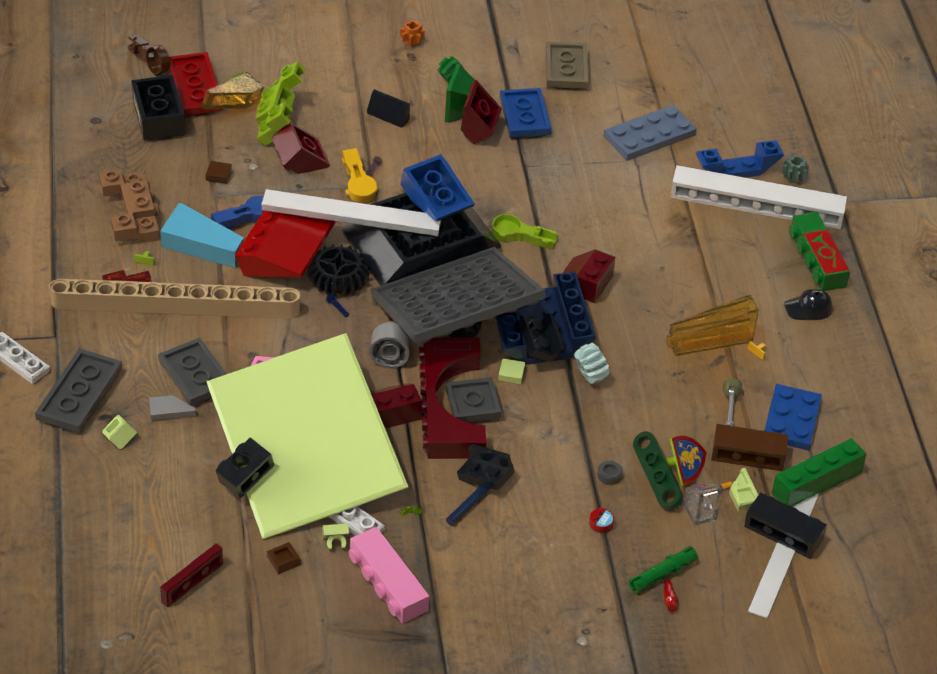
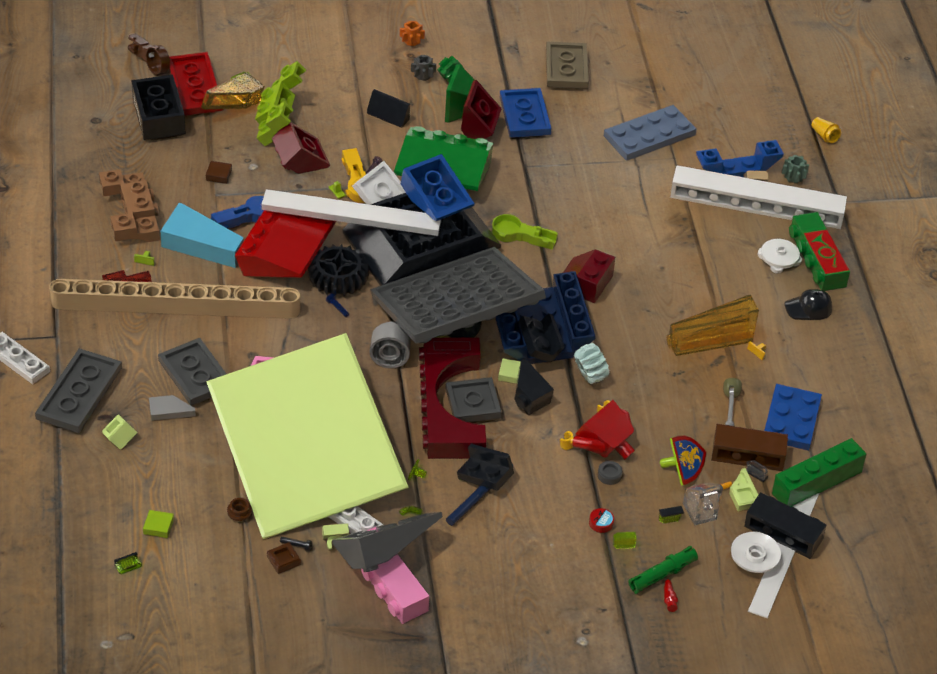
dark red tile [160,543,223,607] -> none
black brick [215,437,275,499] -> none
dark red slope [370,383,422,428] -> none
dark green plate [633,431,684,511] -> none
none -> clear neon green piece [114,552,142,574]
none -> lime tile [143,510,174,538]
none -> reddish brown plate [227,498,252,521]
none -> black piece [280,536,312,552]
none -> lime piece [329,181,346,199]
none -> dark grey wedge [332,512,443,572]
none -> white plate [352,161,406,205]
none -> green slope [394,126,493,191]
none -> clear neon green piece [408,459,427,481]
none -> dark grey gear [411,55,436,81]
none -> black slope [514,358,554,415]
none -> red torso [559,400,635,460]
none -> clear neon green piece [612,532,637,549]
none -> piece [658,506,684,524]
none -> white dish [731,532,781,573]
none -> tan tile [744,171,768,182]
none -> clear piece [746,460,768,483]
none -> white piece [757,239,802,273]
none -> yellow cone [811,117,841,143]

